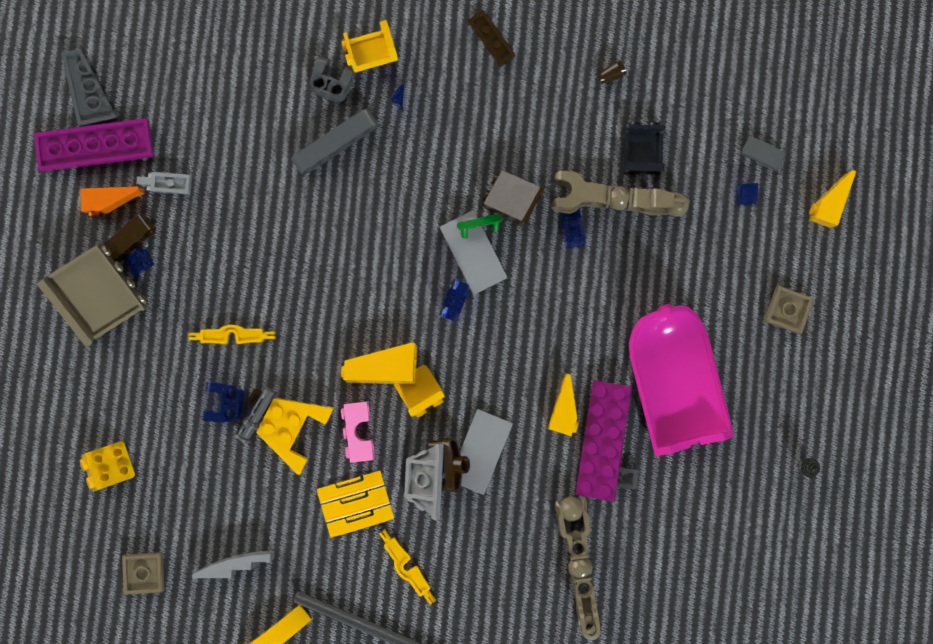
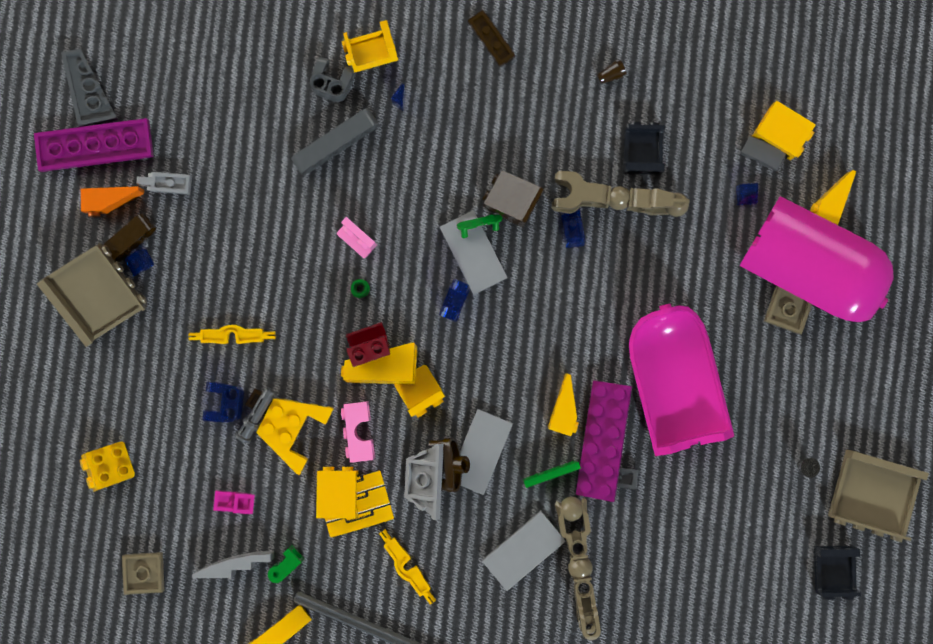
none -> dark pink slope [213,490,255,514]
none -> green leg [268,545,305,583]
none -> yellow panel [316,467,358,518]
none -> bright pink bracket [337,217,377,258]
none -> dark red panel [346,322,390,367]
none -> green plate [351,279,370,298]
none -> light grey tile [482,510,566,591]
none -> green tile [523,460,581,488]
none -> dark pink panel [740,196,894,322]
none -> yellow panel [752,100,816,160]
none -> black panel [814,545,861,600]
none -> dark tan panel [828,449,929,542]

